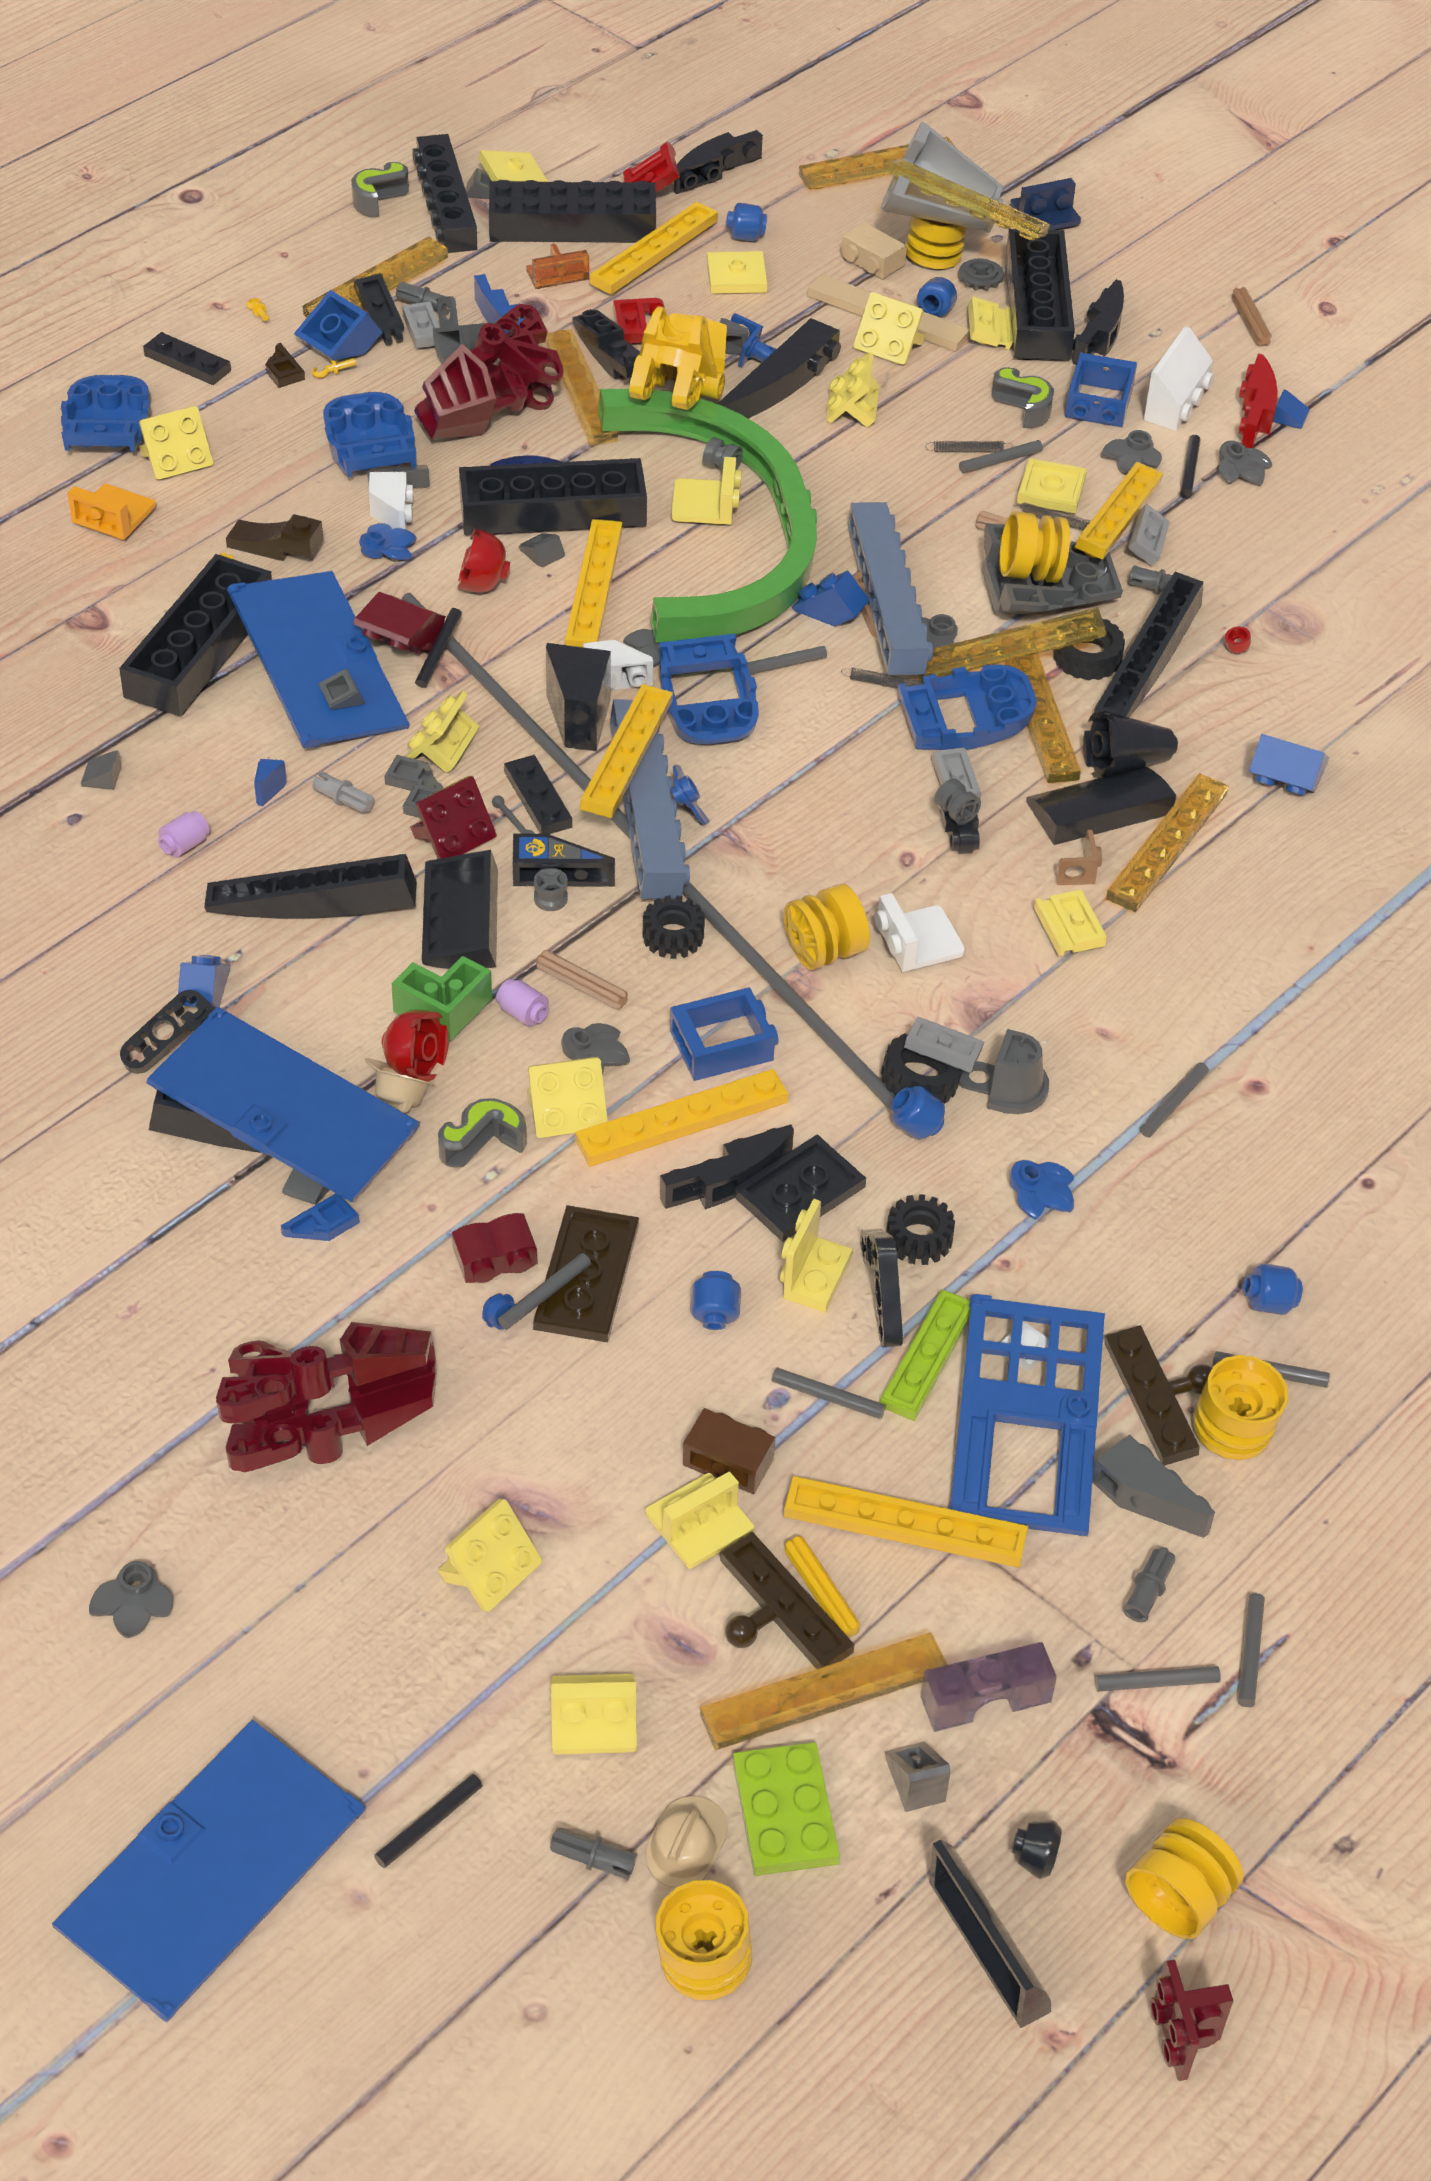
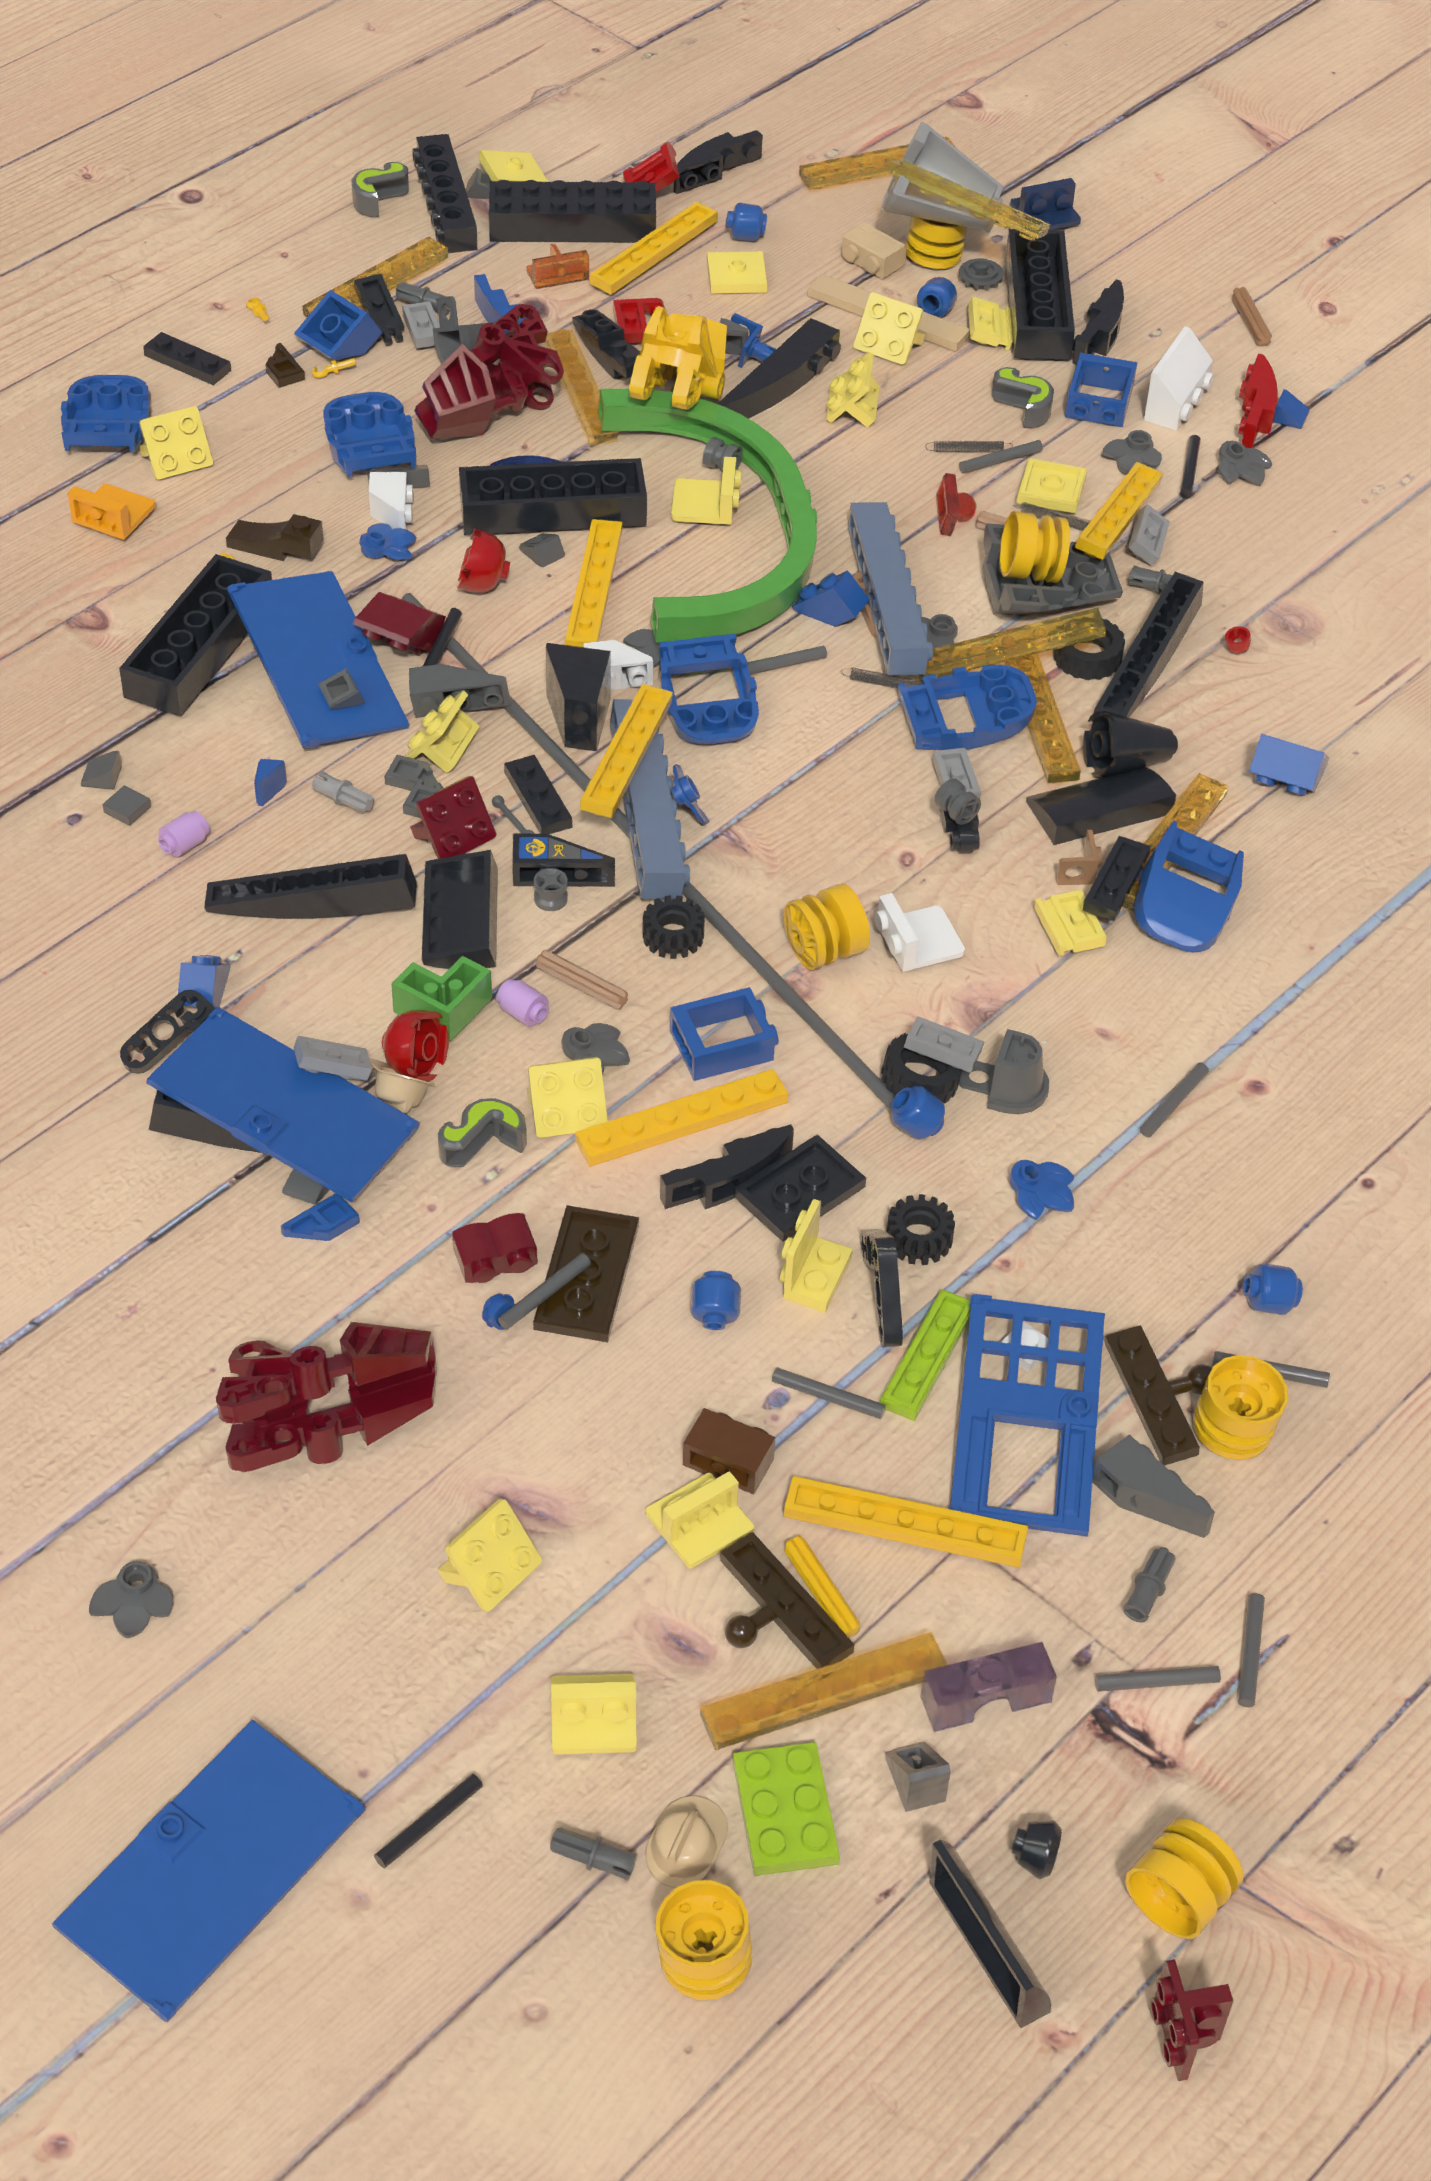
none -> dark grey tile [102,785,151,826]
none -> light grey plate [293,1036,372,1081]
none -> dark grey slope [409,664,511,718]
none -> clear red tile [936,473,977,536]
none -> black plate [1083,836,1151,921]
none -> blue slope [1134,821,1244,952]

